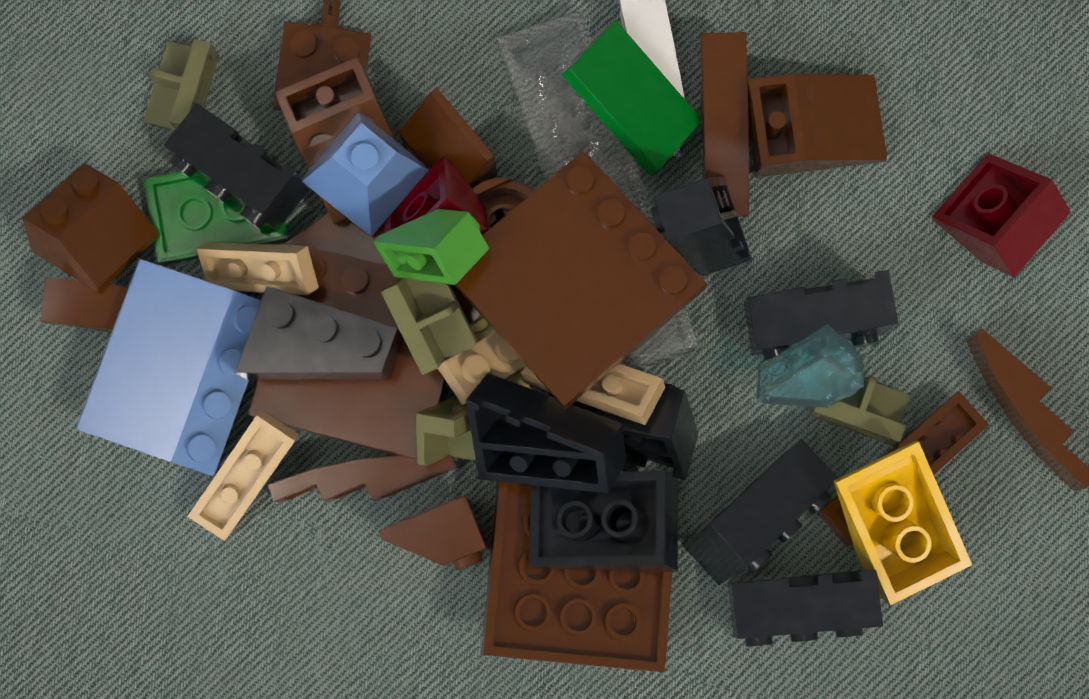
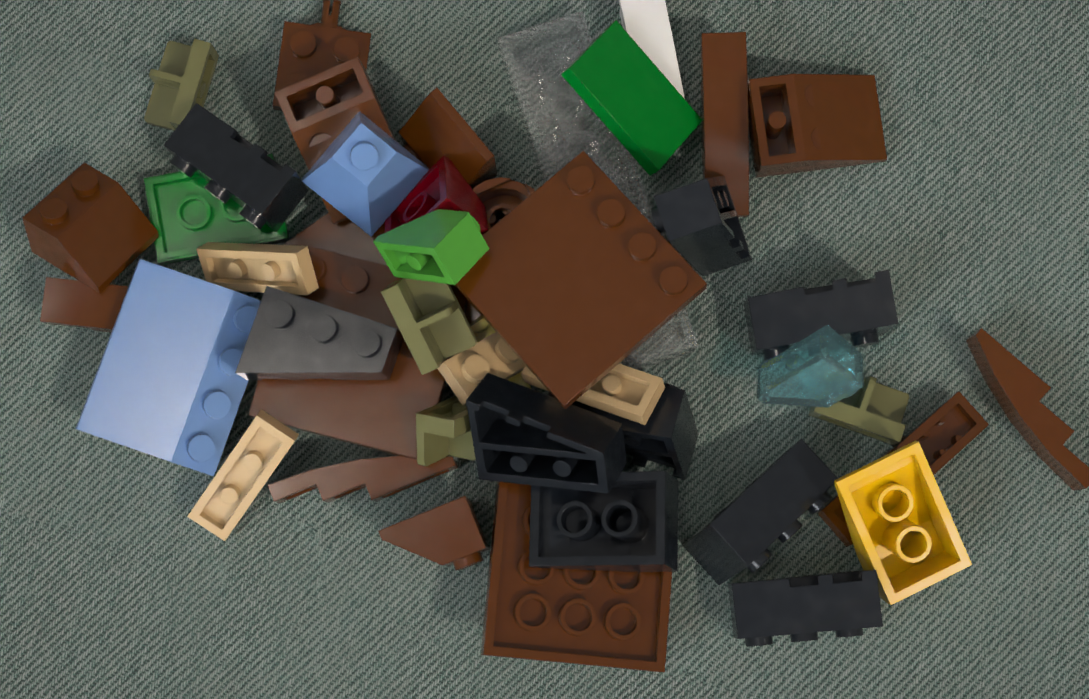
dark red slope [932,153,1071,278] -> none

